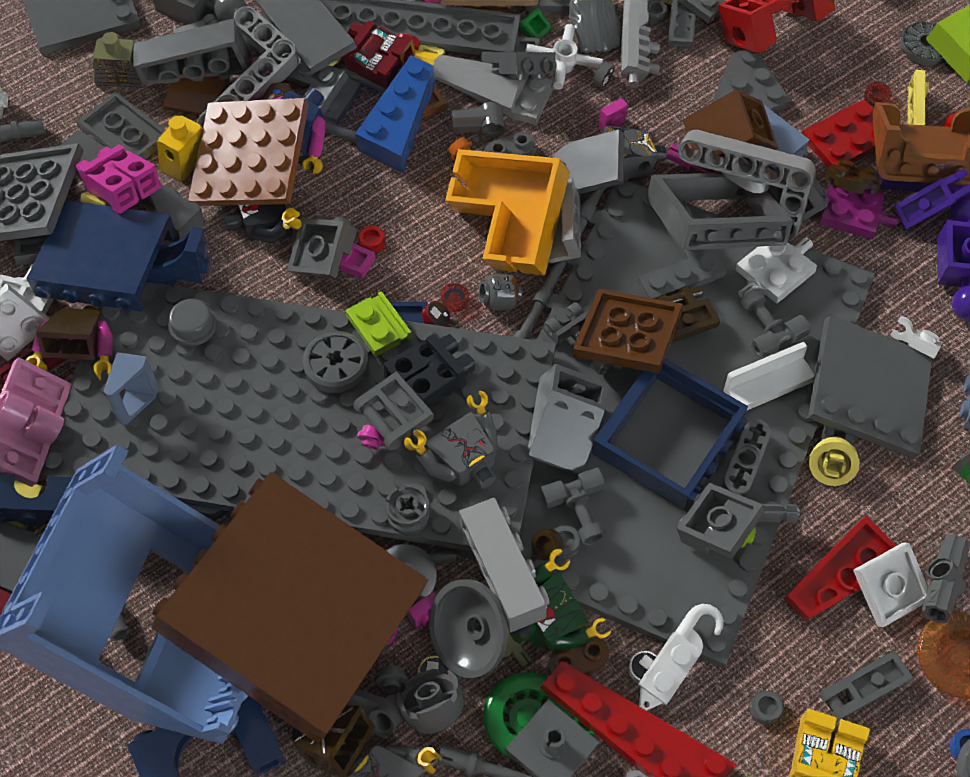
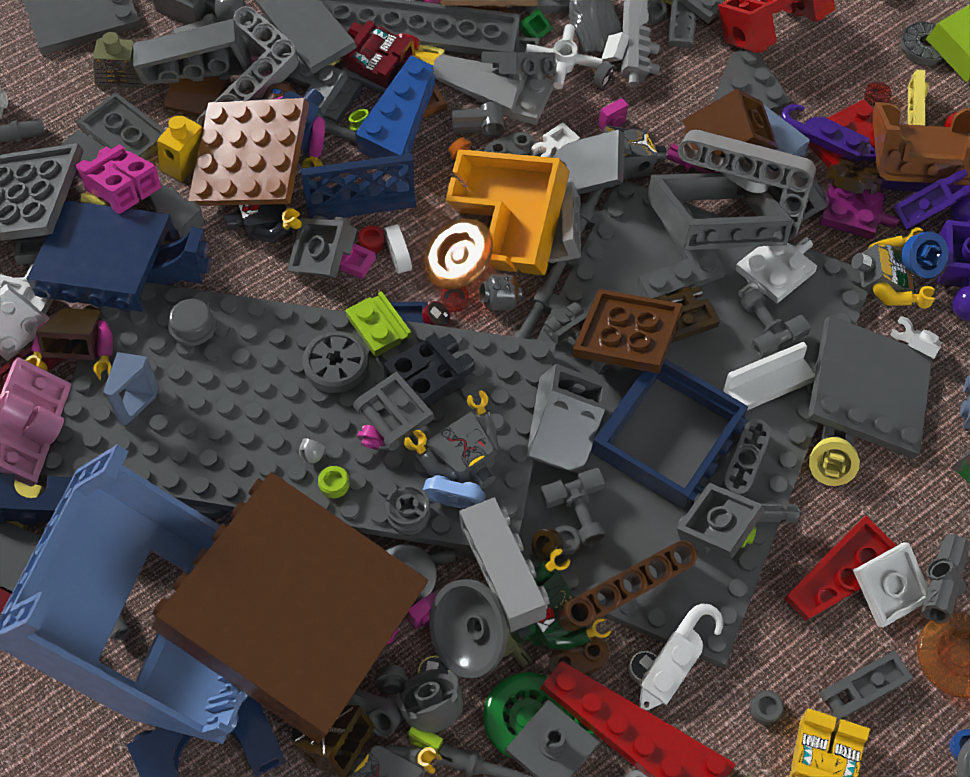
none -> light grey hinge [299,438,326,464]
none -> dark blue fence [301,153,416,220]
none -> lime tile [318,466,350,498]
none -> lime plate [349,109,369,131]
none -> white beam [384,224,412,274]
none -> lime tile [408,727,443,754]
none -> light blue plate [423,475,486,509]
none -> clear orange wheel [424,219,493,289]
none -> white plate [532,122,580,158]
none -> reddish brown beam [557,540,697,631]
none -> white tile [602,32,629,63]
none -> dark purple plate [781,104,876,163]
none -> torso [851,228,935,309]
none -> blue piece [902,232,948,278]

